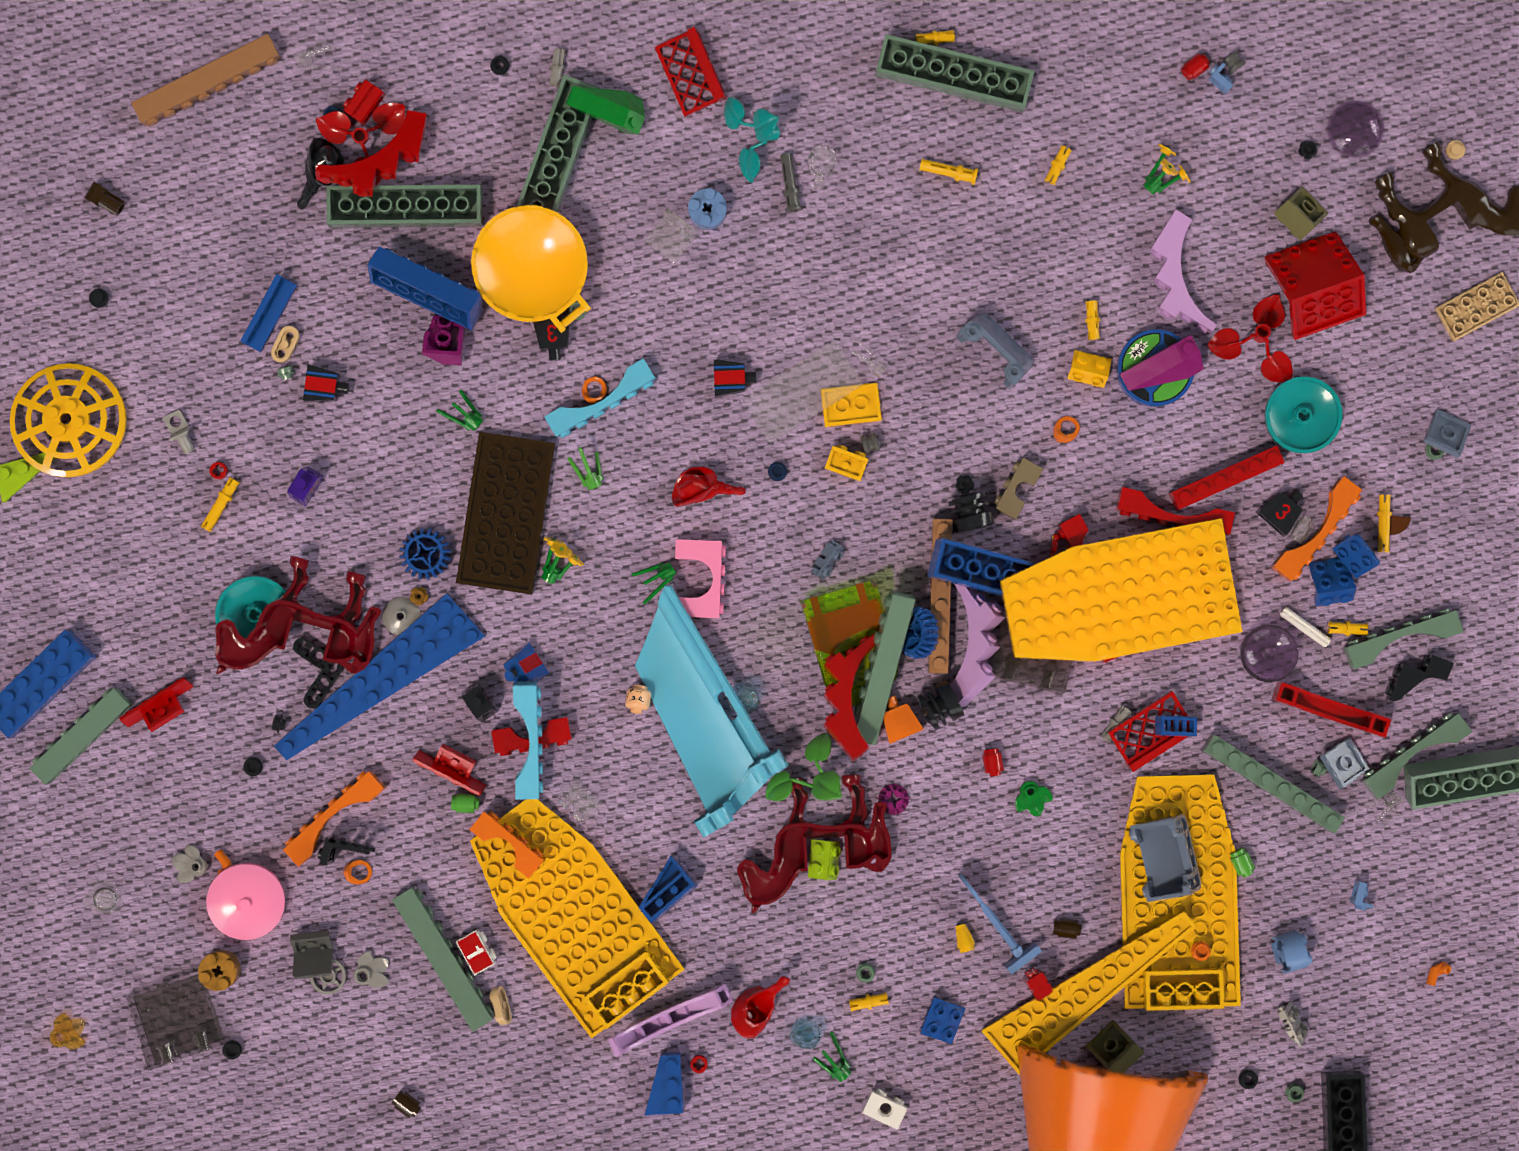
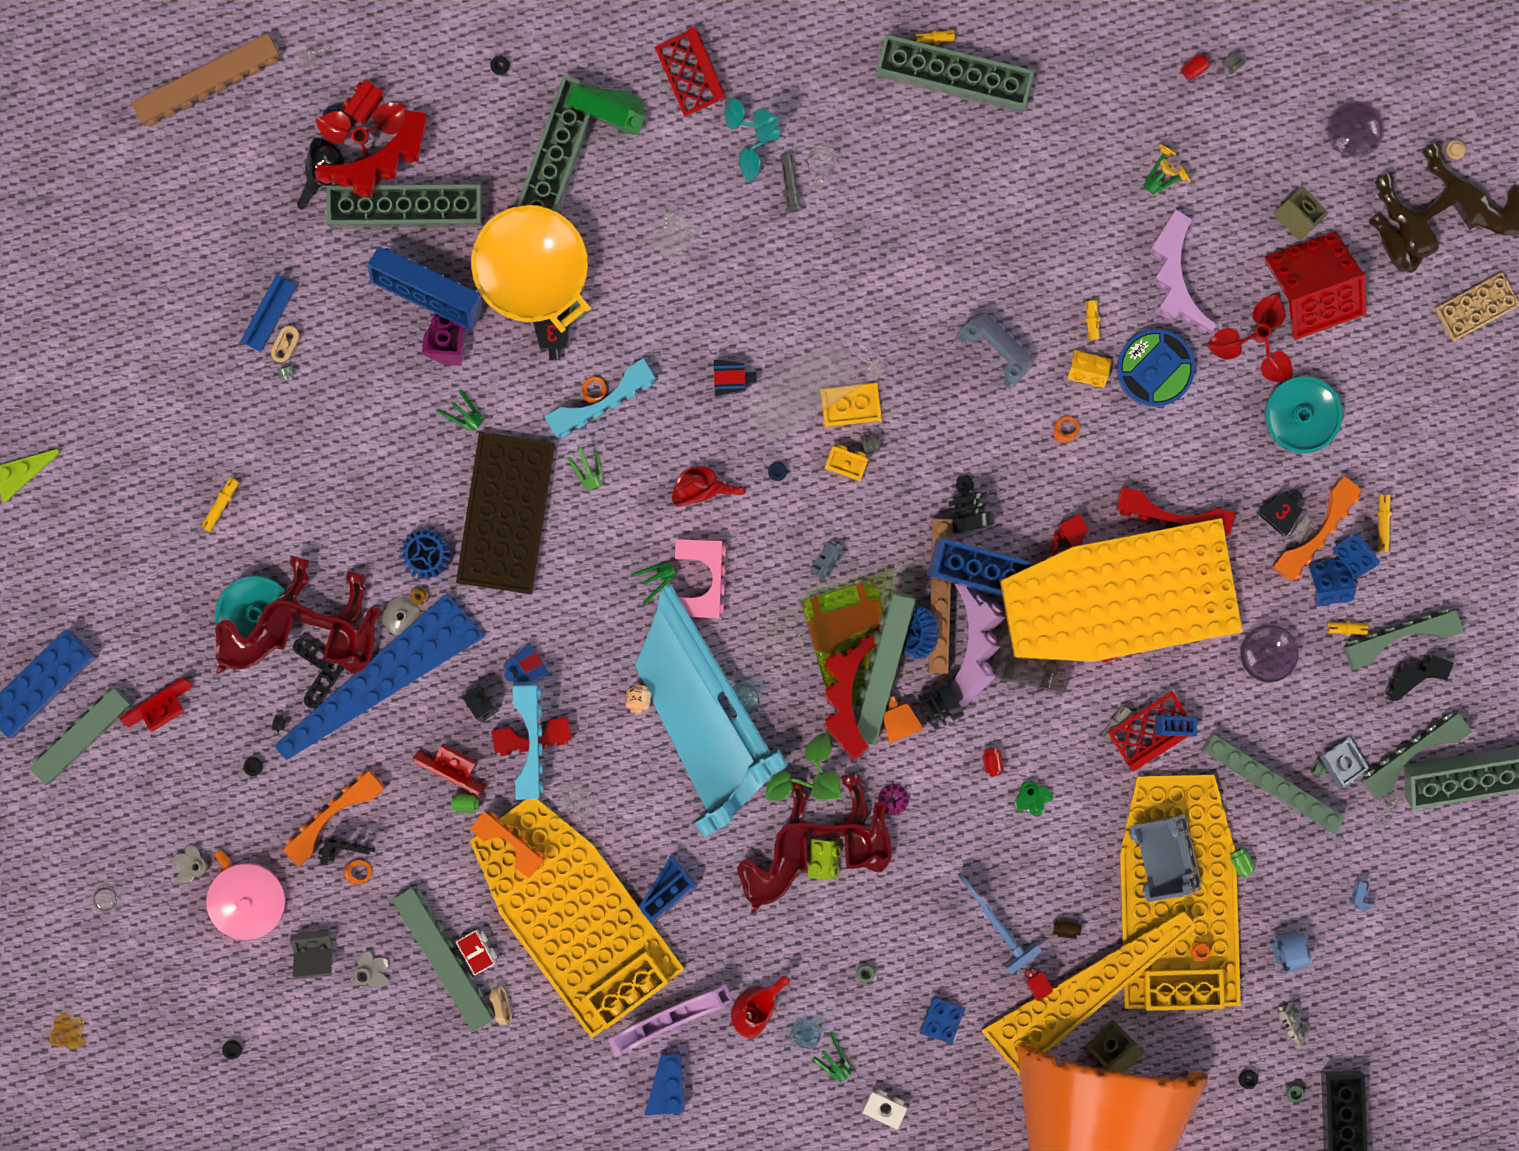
yellow dish [10,363,127,478] -> none
dark brown piece [84,181,126,216] -> none
black plate [89,288,109,308] -> none
clear smoke piece [125,971,226,1071] -> none
light grey bracket [163,409,195,454] -> none
pearl gold brick [198,950,241,991] -> none
red bush [209,462,228,480] -> none
dark purple torso [287,466,324,507] -> none
torso [303,365,350,403] -> none
light grey wheel [310,958,346,994] -> none
dark brown brick [391,1090,421,1118] -> none
plant [541,536,584,584] -> none
light grey axle [549,48,565,87] -> none
medium blue brick [688,188,727,230] -> none
red bush [690,1055,708,1074] -> none
yellow pin [849,992,889,1012] -> none
yellow pin [919,158,978,185] -> none
yellow cone [955,924,976,953] -> none
dark tan arch [993,458,1043,520] -> none
yellow pin [1044,145,1072,185] -> none
magenta wedge [1120,335,1204,391] -> none
red arch [1168,446,1285,511] -> none
medium blue bracket [1208,62,1233,94] -> none
red arch [1271,682,1392,738] -> none
white axle [1280,607,1331,647] -> none
black plate [1298,141,1317,159] -> none
reddish brown tile [1390,516,1411,535] -> none
sand blue plate [1423,409,1471,458] -> none
sand green plate [1425,444,1444,460] -> none
orange arm [1426,962,1451,986] -> none

